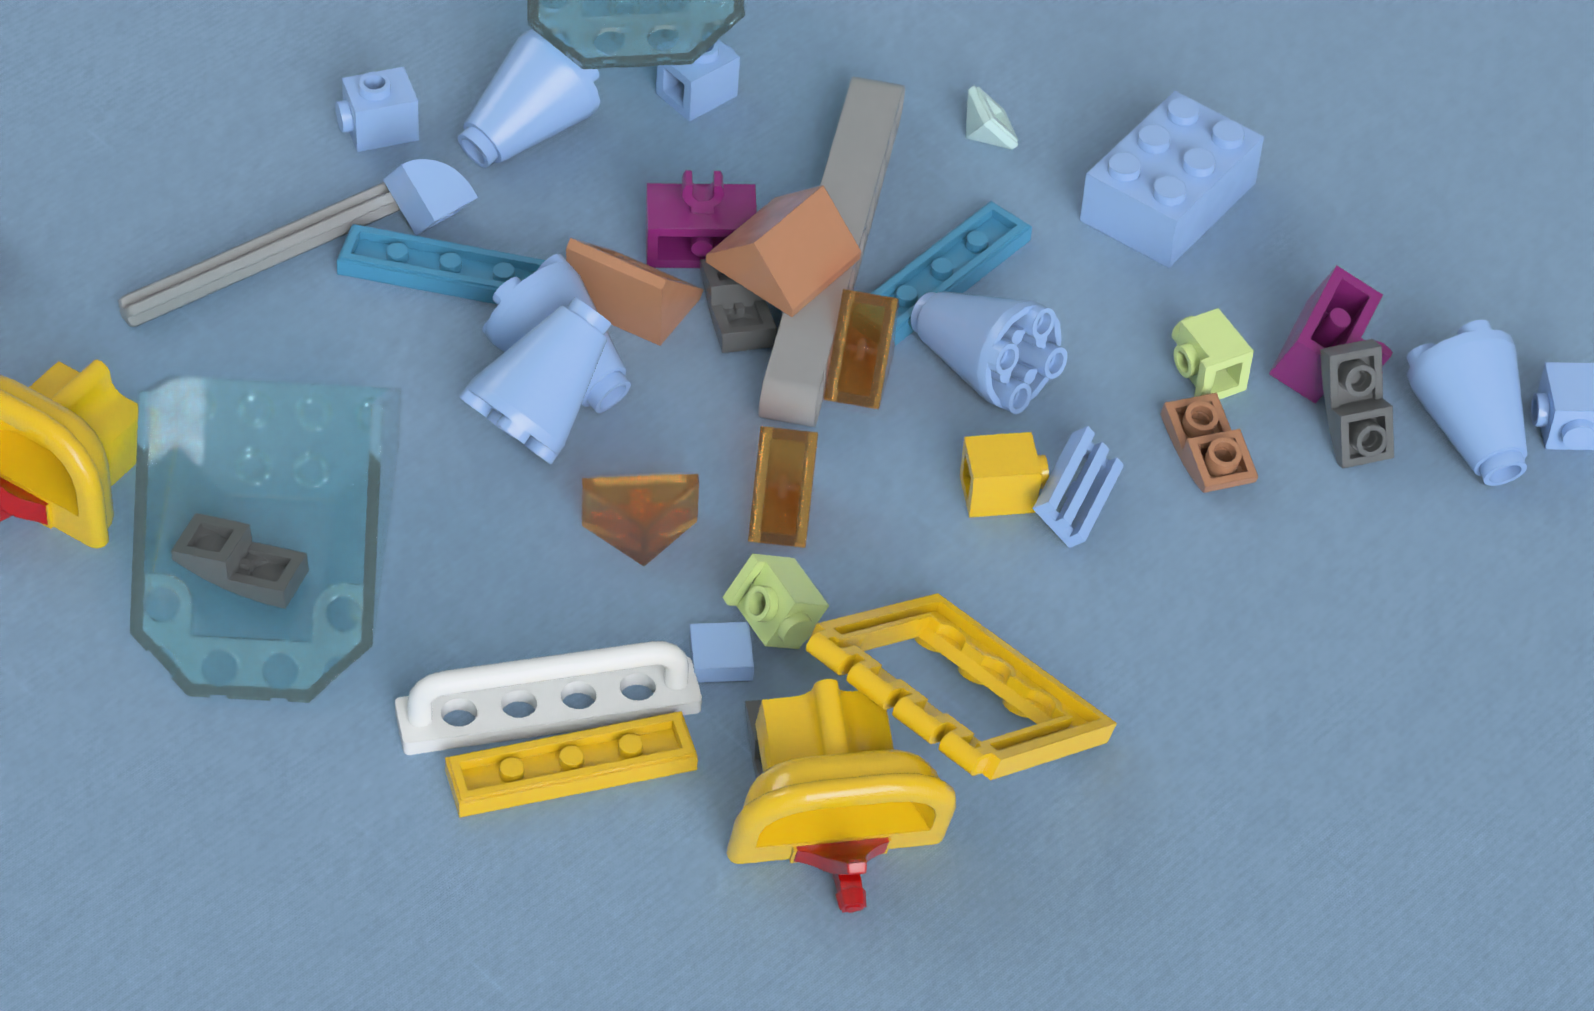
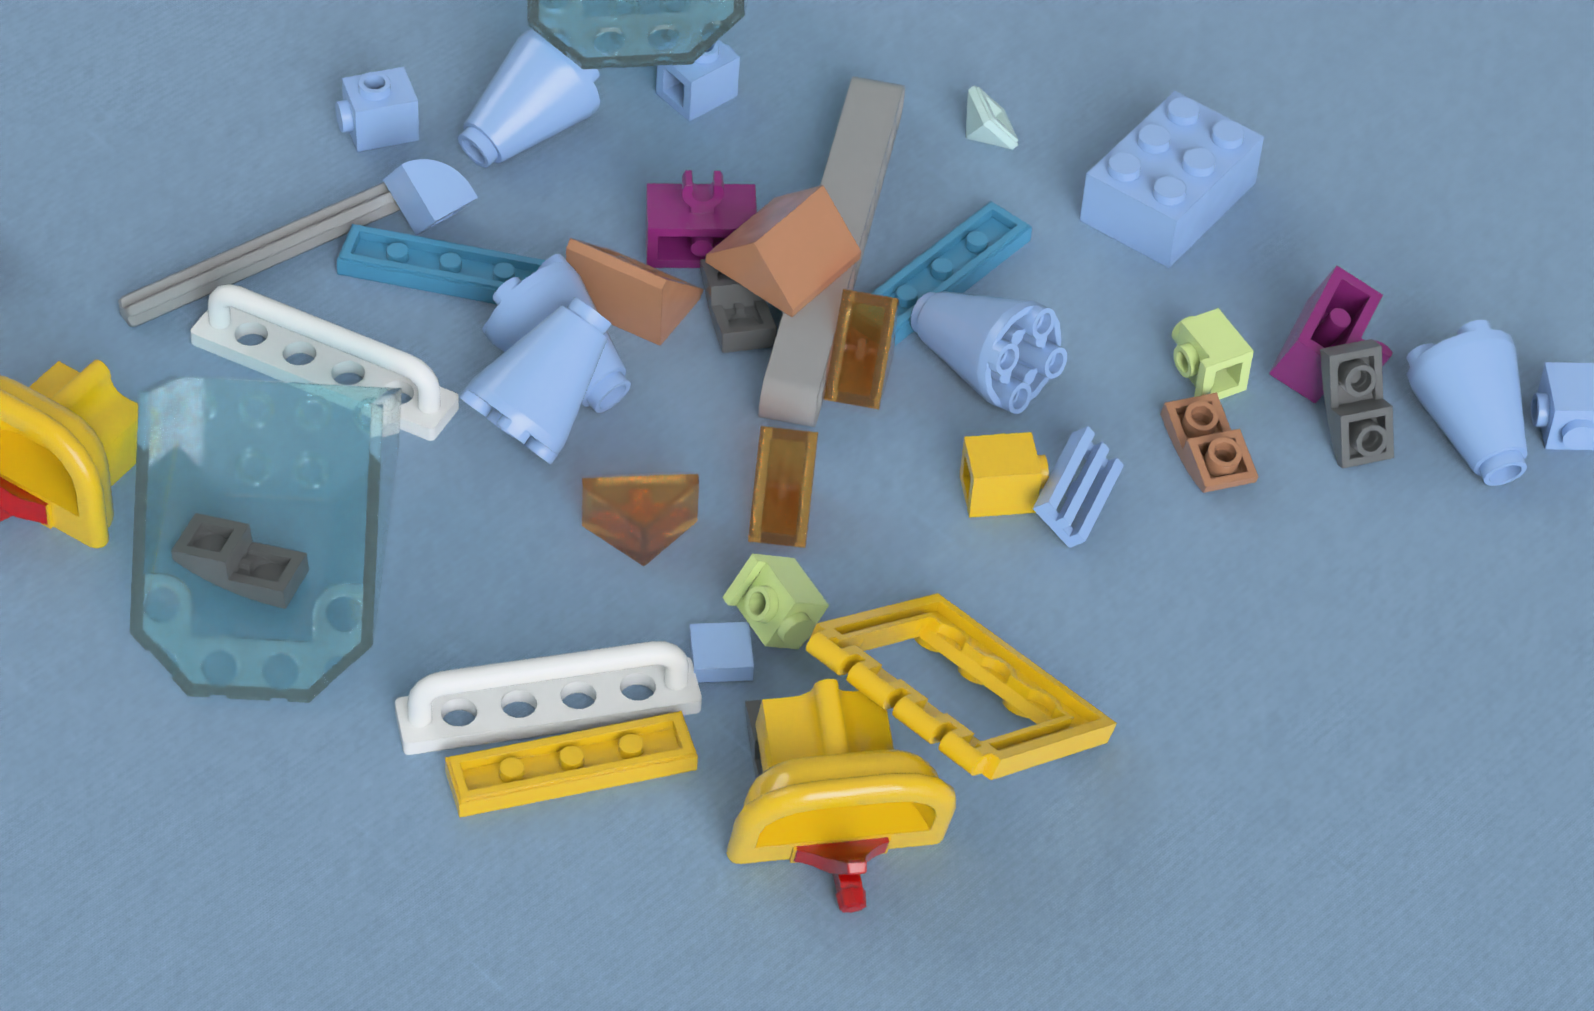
none -> white piece [190,284,459,441]

